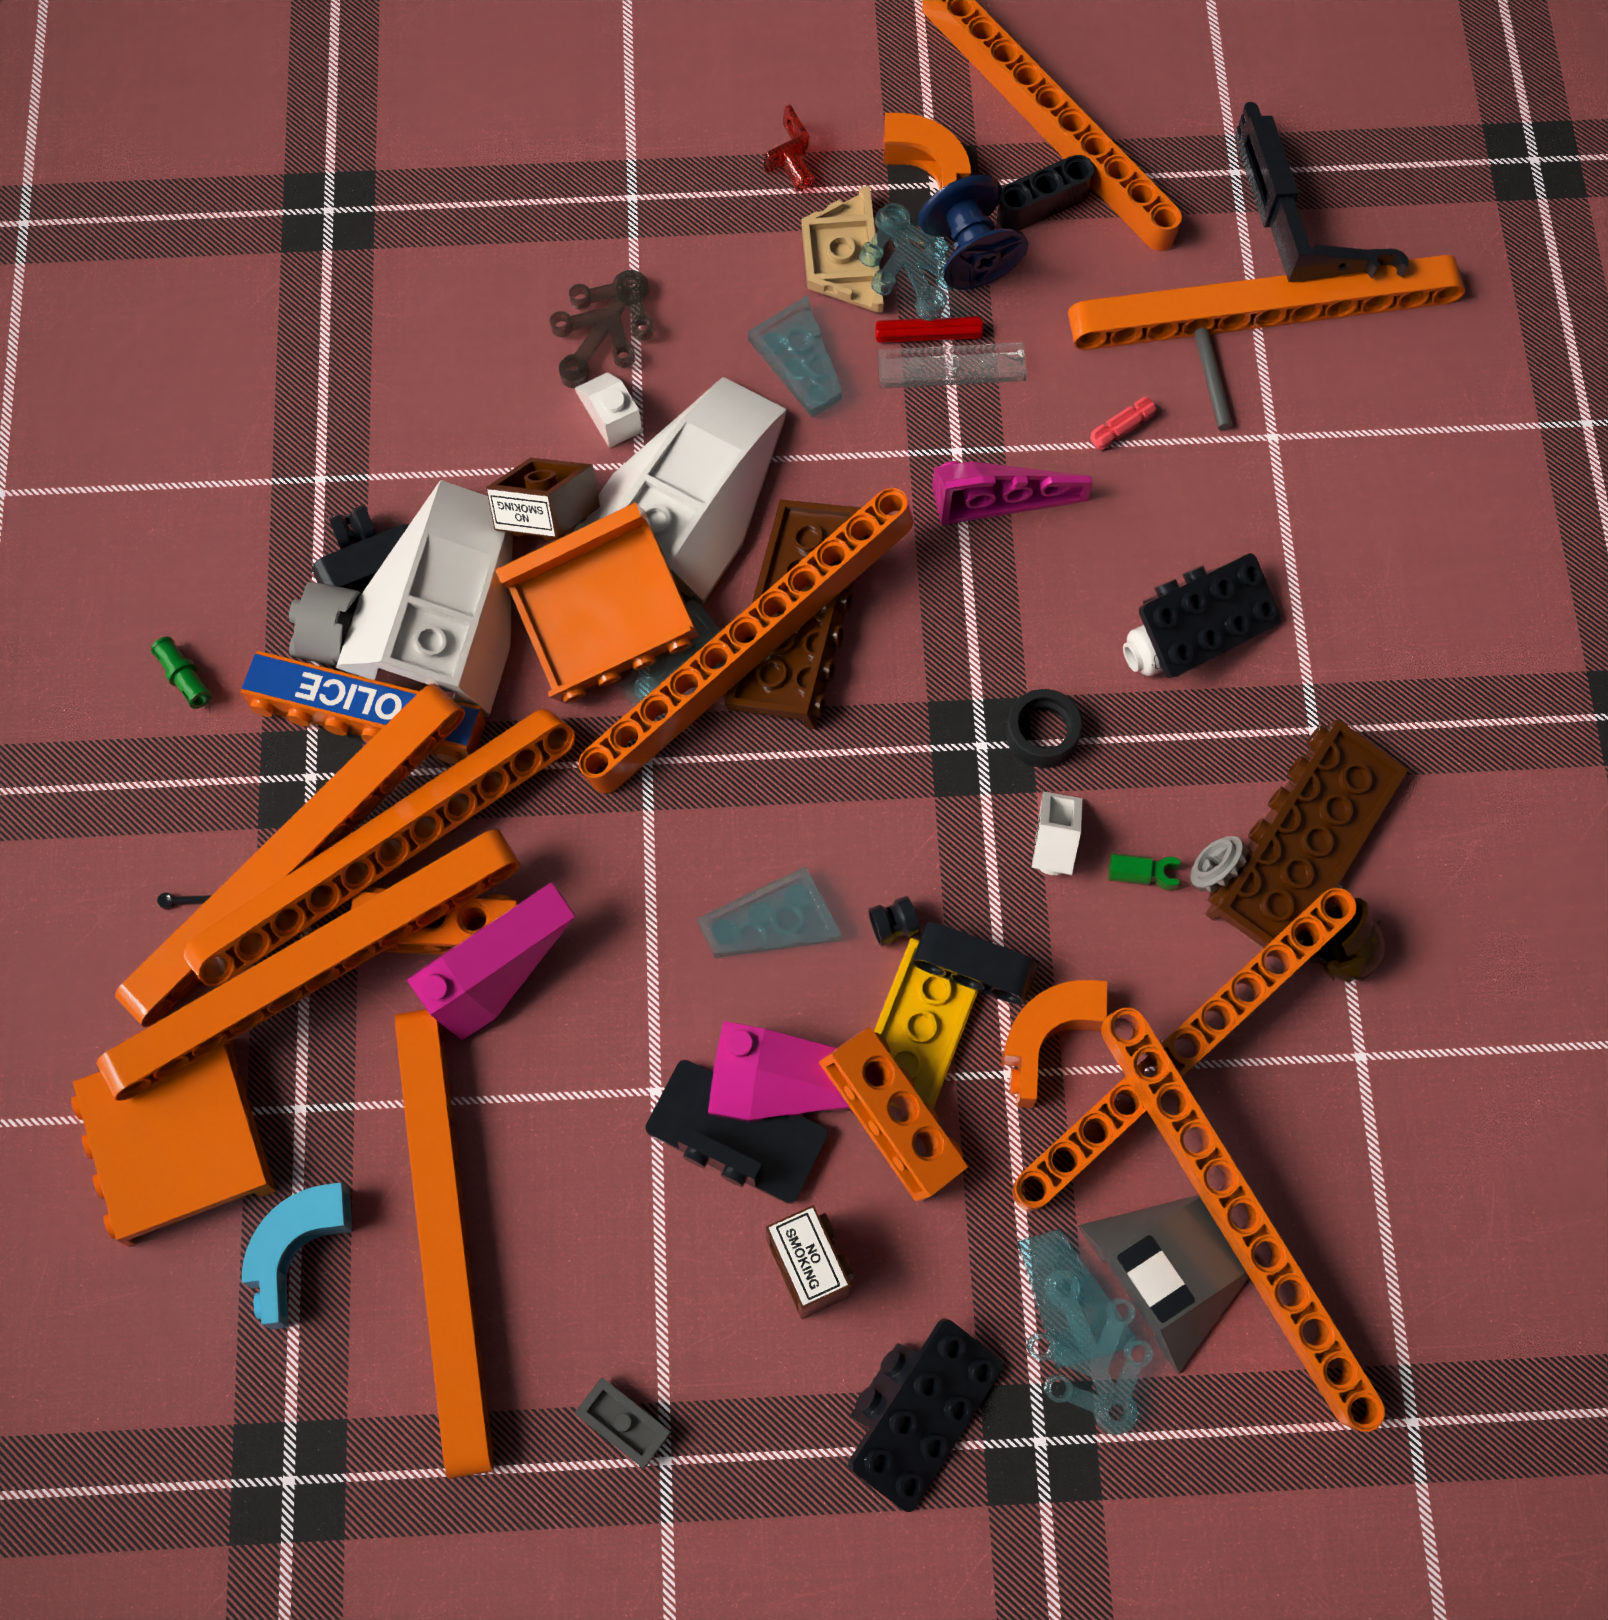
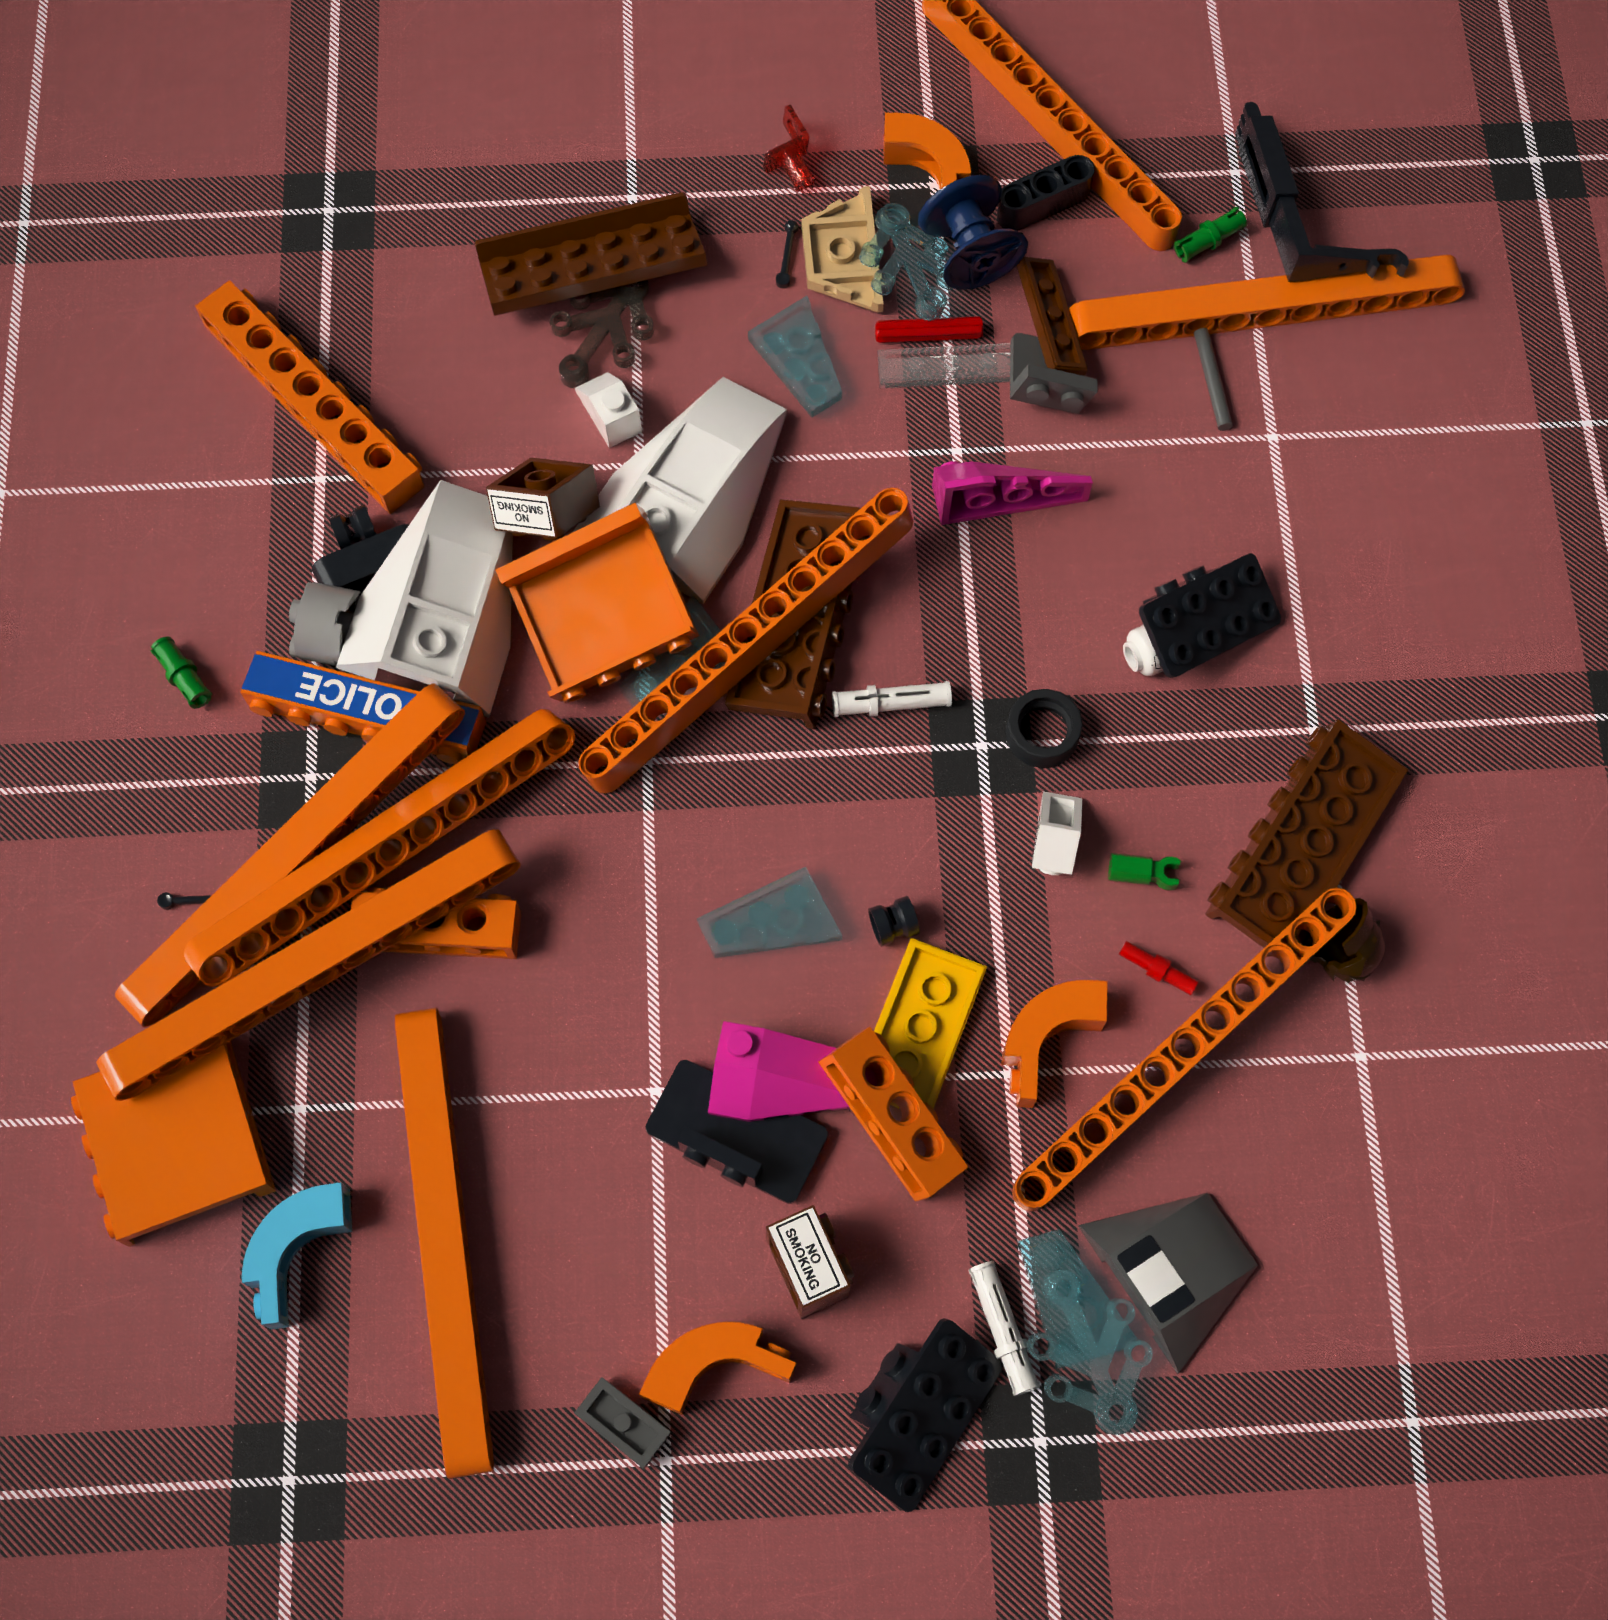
dark pink wedge [407,881,576,1040] -> none
black beam [912,922,1038,1005] -> none
coral axle [1090,397,1157,450] -> none
orange beam [1101,1007,1385,1432] -> none
light grey gear [1190,836,1248,893] -> none
none -> orange brick [195,280,424,514]
none -> reddish brown bracket [475,192,707,316]
none -> orange arch [639,1322,796,1415]
none -> black hinge [776,220,799,289]
none -> white pin [832,681,952,717]
none -> white pin [968,1261,1040,1396]
none -> dark grey bracket [1010,333,1098,414]
none -> reddish brown tile [1016,257,1088,376]
none -> red bar [1119,941,1199,996]
none -> green pin [1174,207,1247,263]

